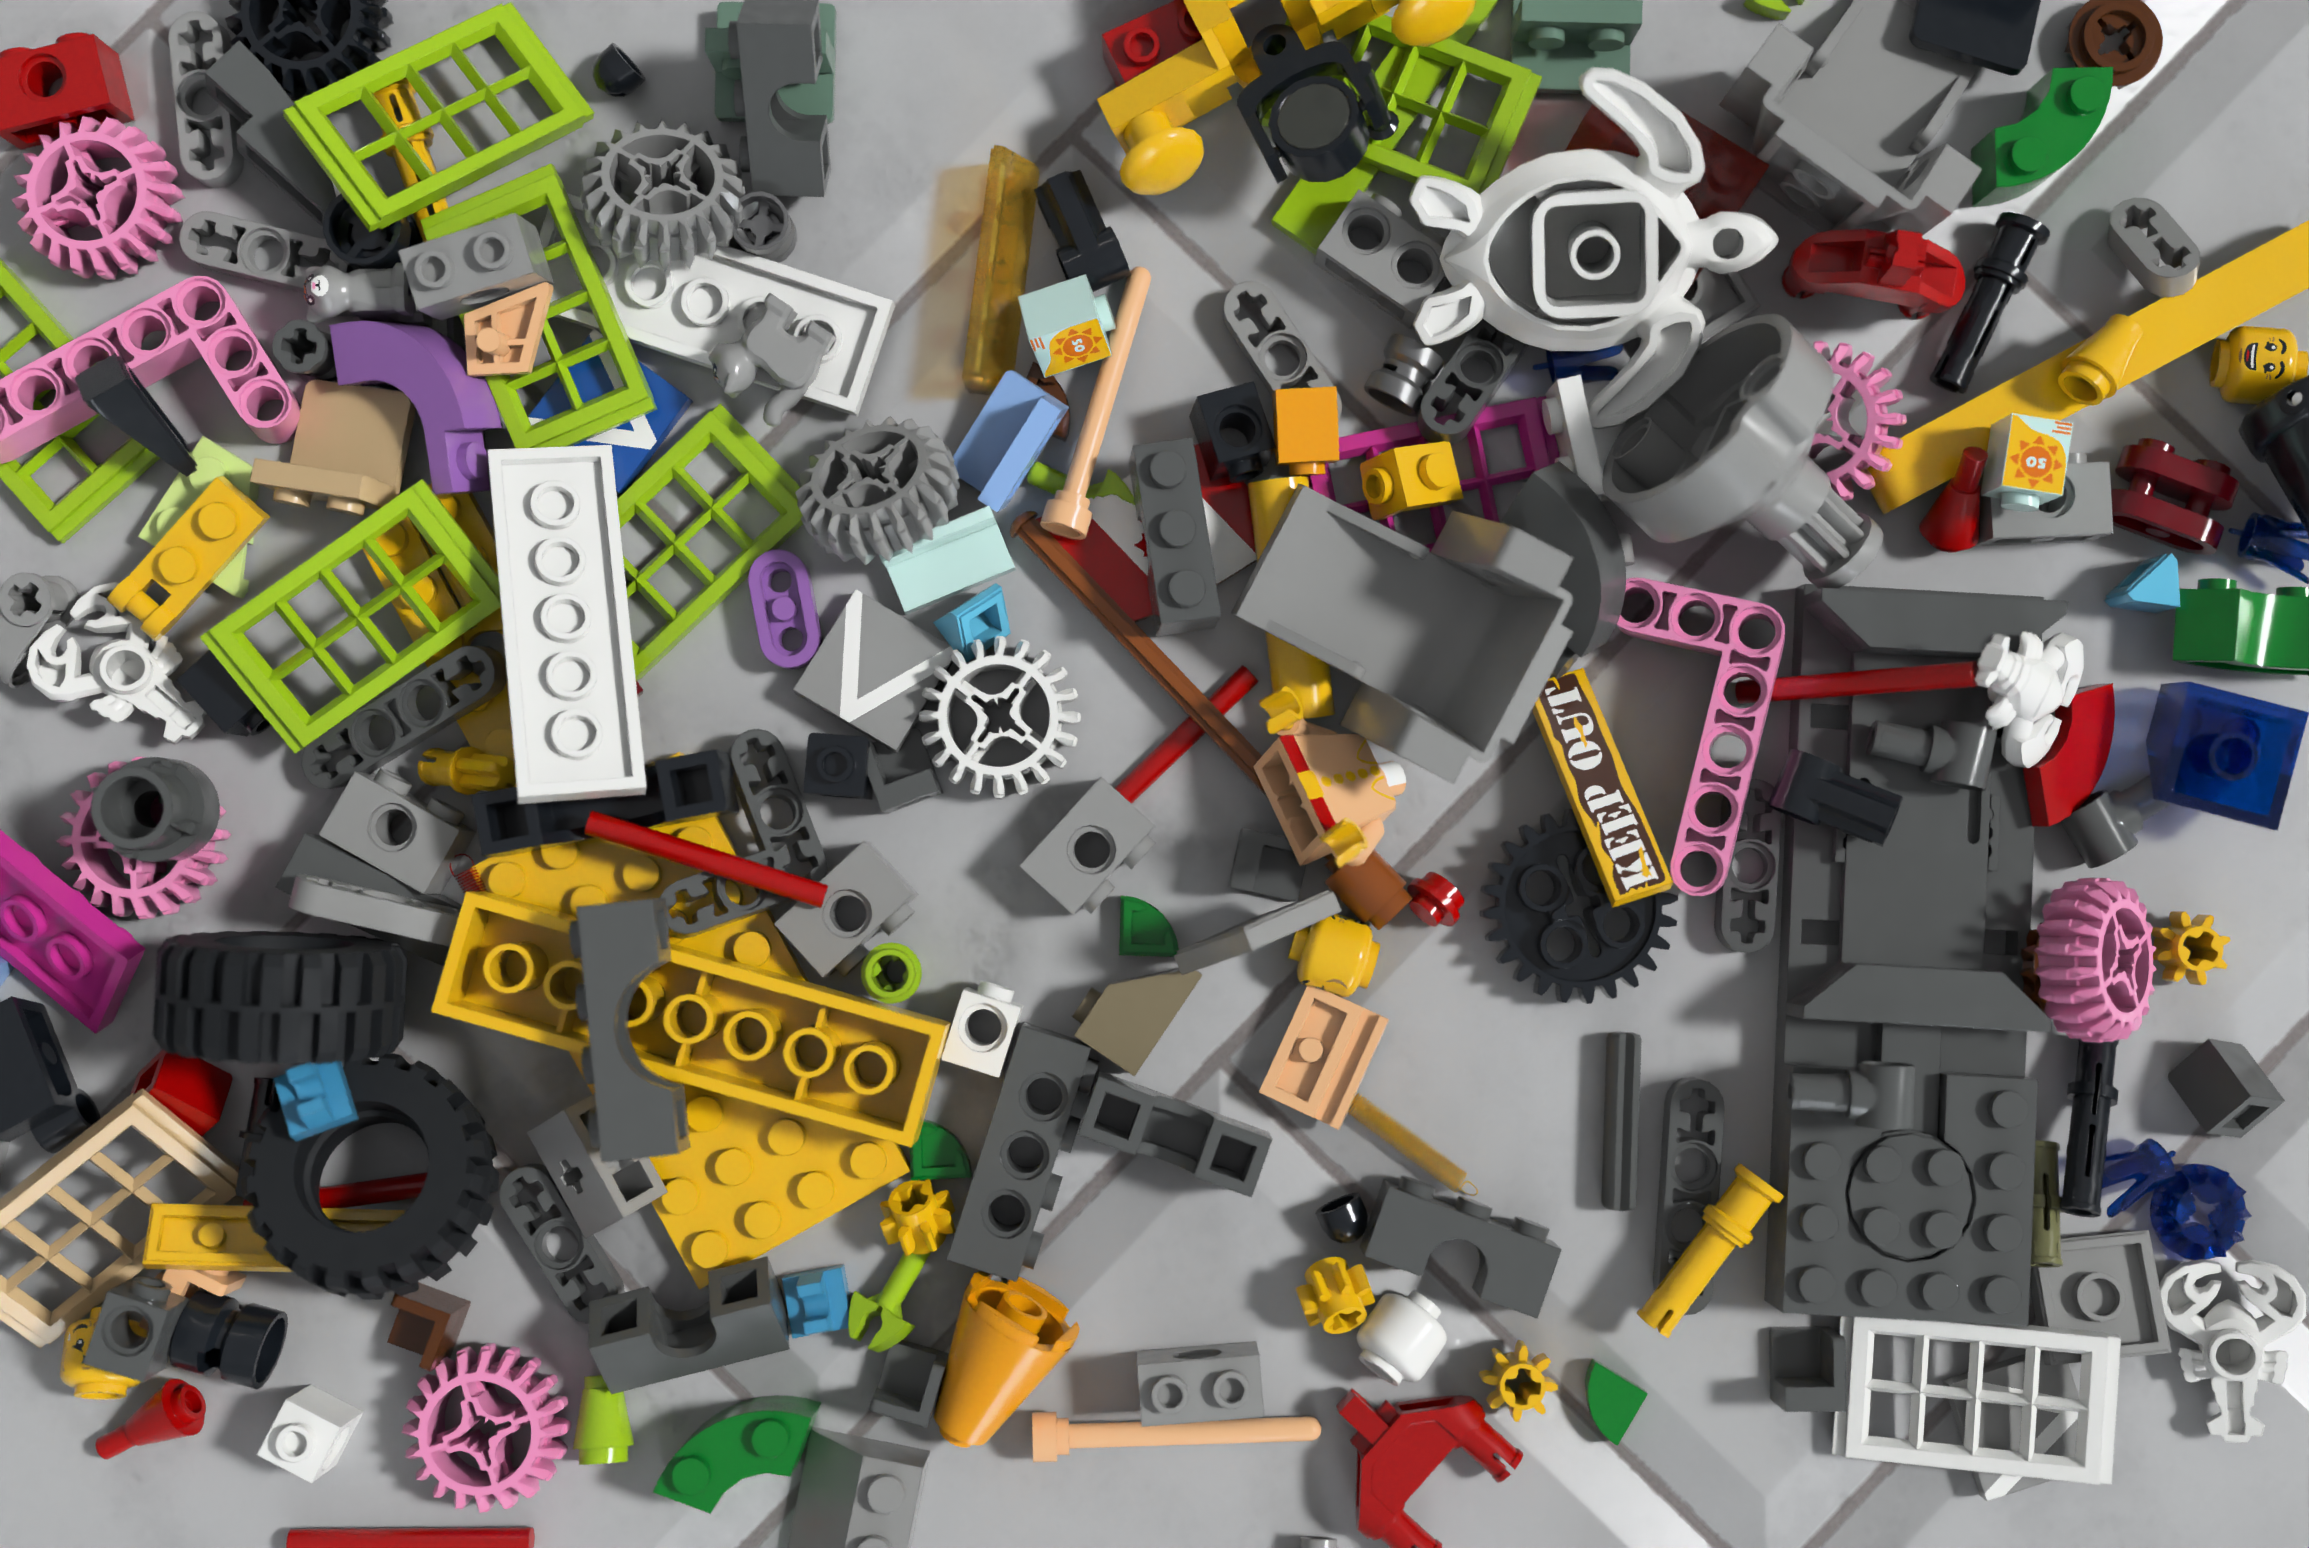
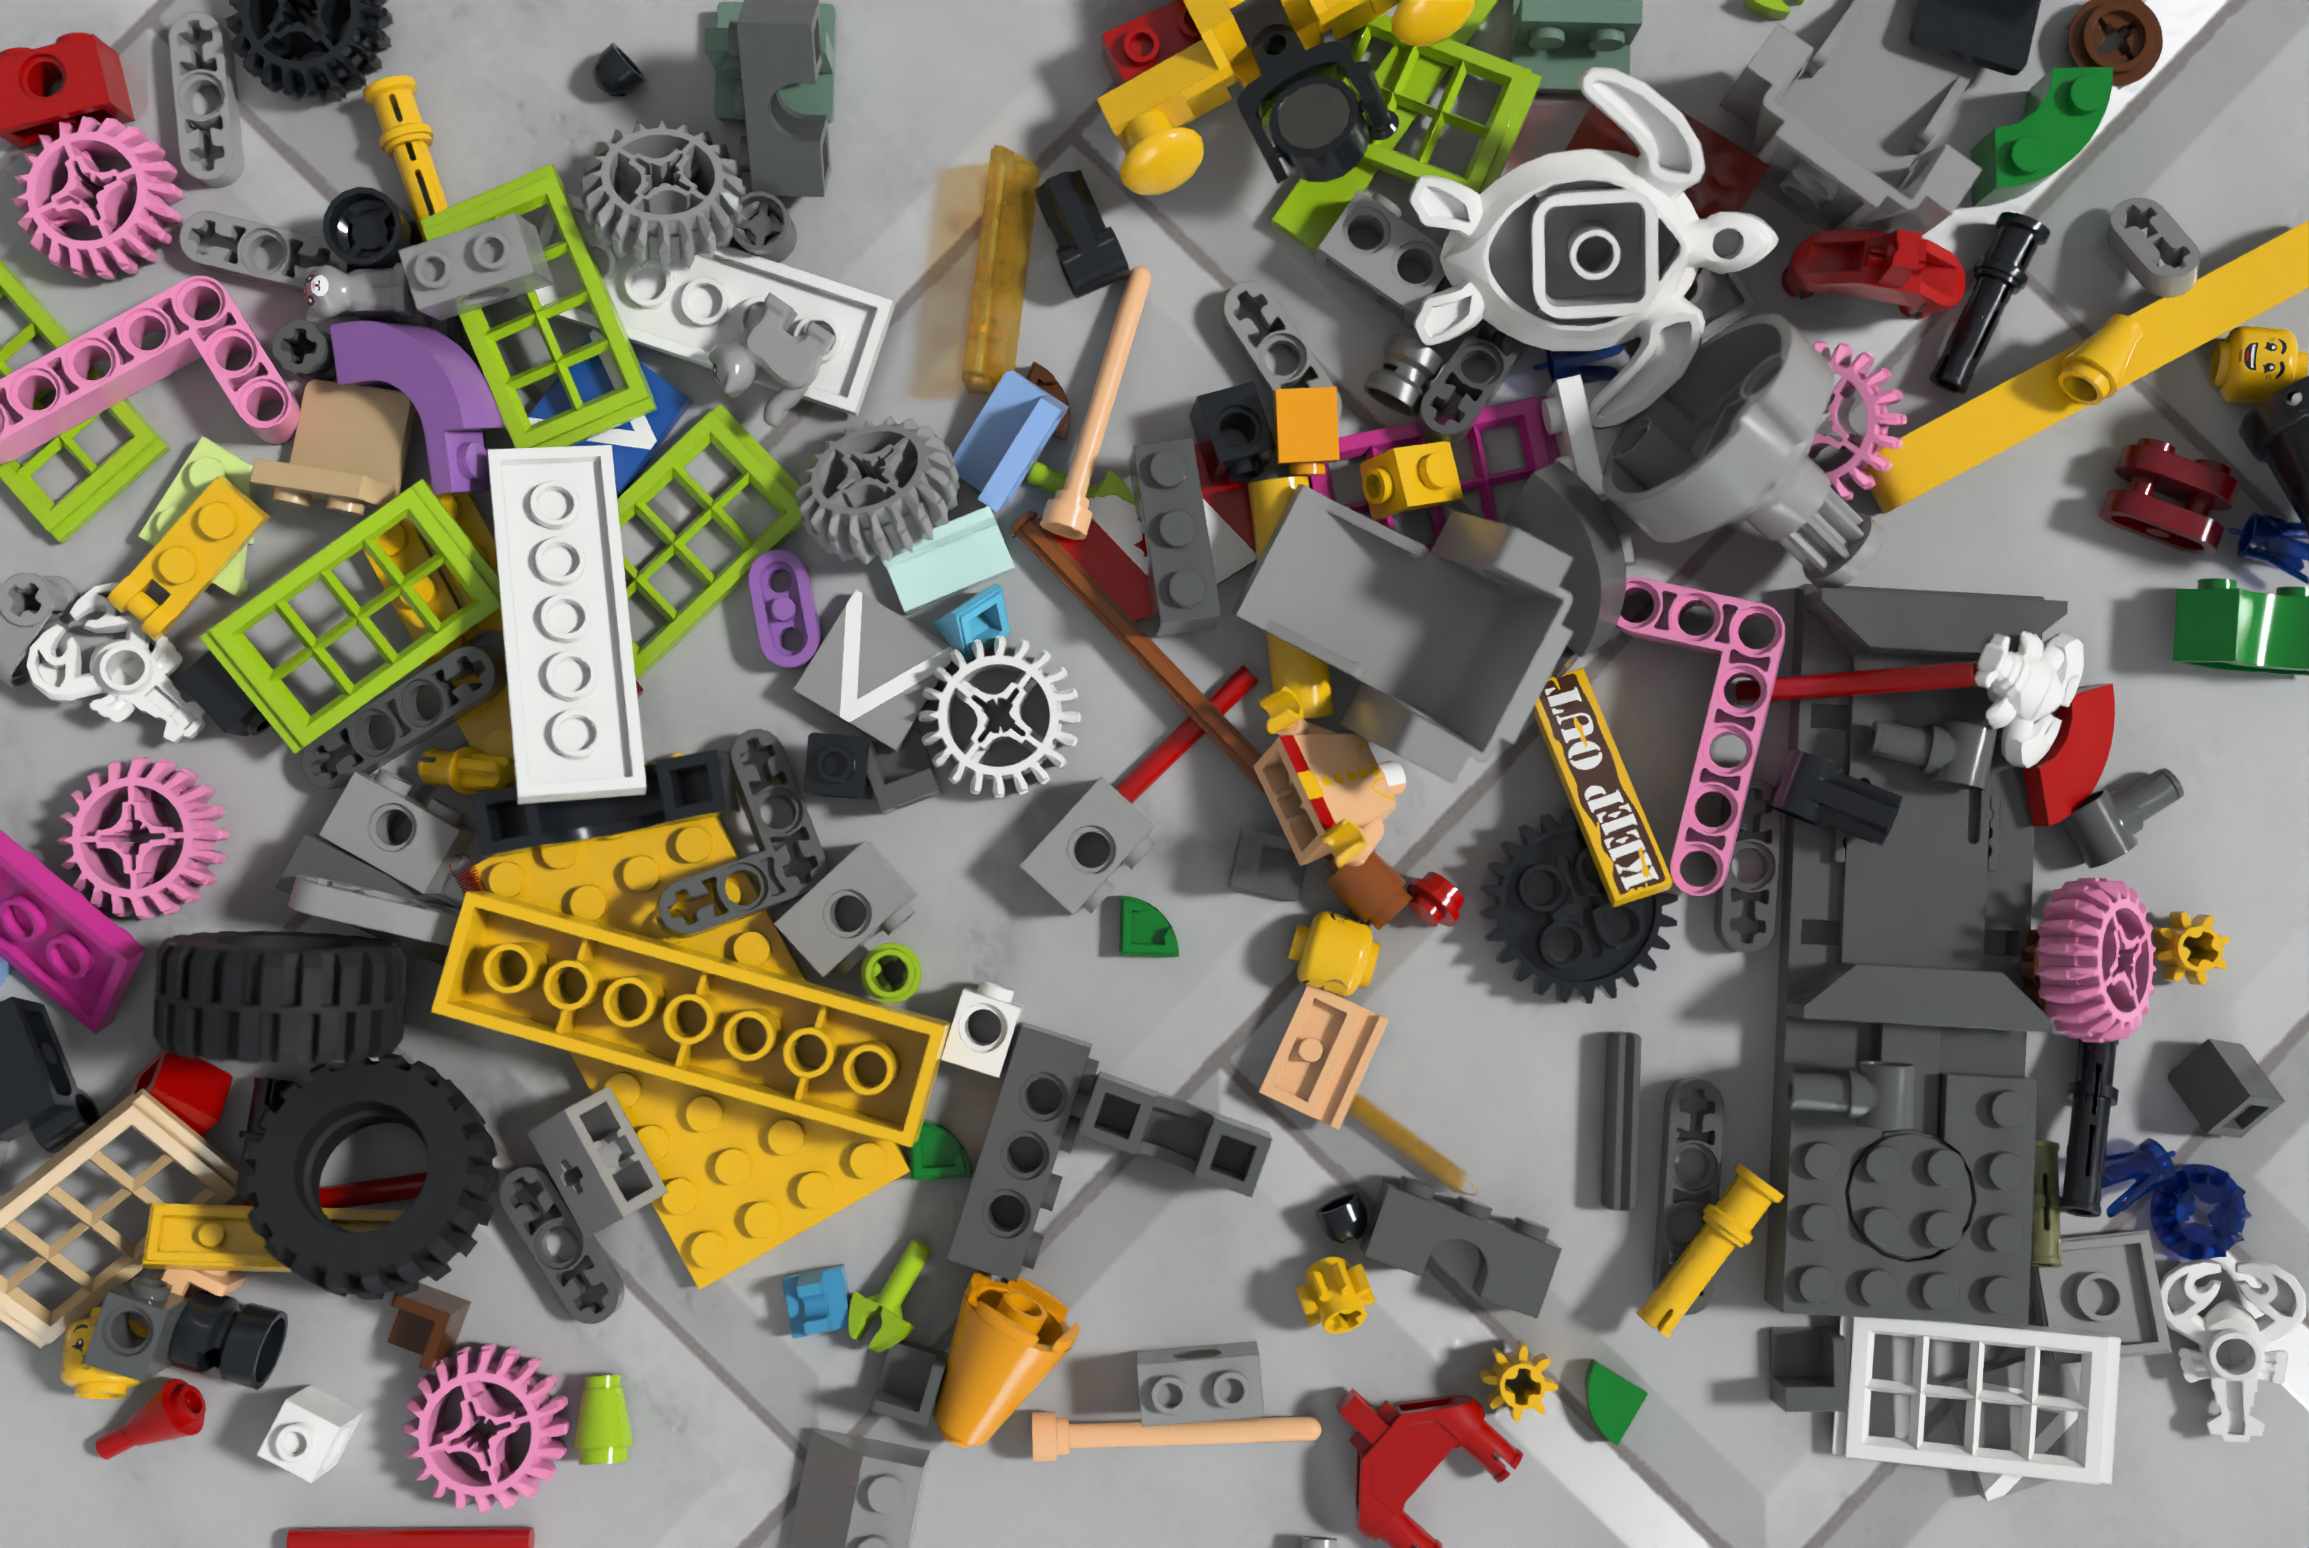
black slope [75,353,197,477] -> none
dark grey piece [90,757,220,862] -> none
dark grey slope [205,40,336,227] -> none
dark azure tile [273,1061,359,1141] -> none
lime piece [283,2,594,232] -> none
light nougat piece [464,282,554,377] -> none
dark grey arch [569,898,690,1163] -> none
red bar [584,810,829,908] -> none
dark grey arch [589,1257,790,1394] -> none
green brick [653,1395,821,1514] -> none
yellow gear [880,1179,956,1256] -> none
light aqua brick [1018,274,1116,378] -> none
dark tan slope [1072,969,1202,1077] -> none
light grey tile [1174,890,1342,975] -> none
white head [1356,1291,1447,1386] -> none
red cone [1919,446,1988,552] -> none
light grey brick [1975,453,2113,546] -> none
brick [1981,413,2073,512] -> none
medium azure slope [2104,553,2181,613] -> none
clear blue slope [2146,681,2309,831] -> none

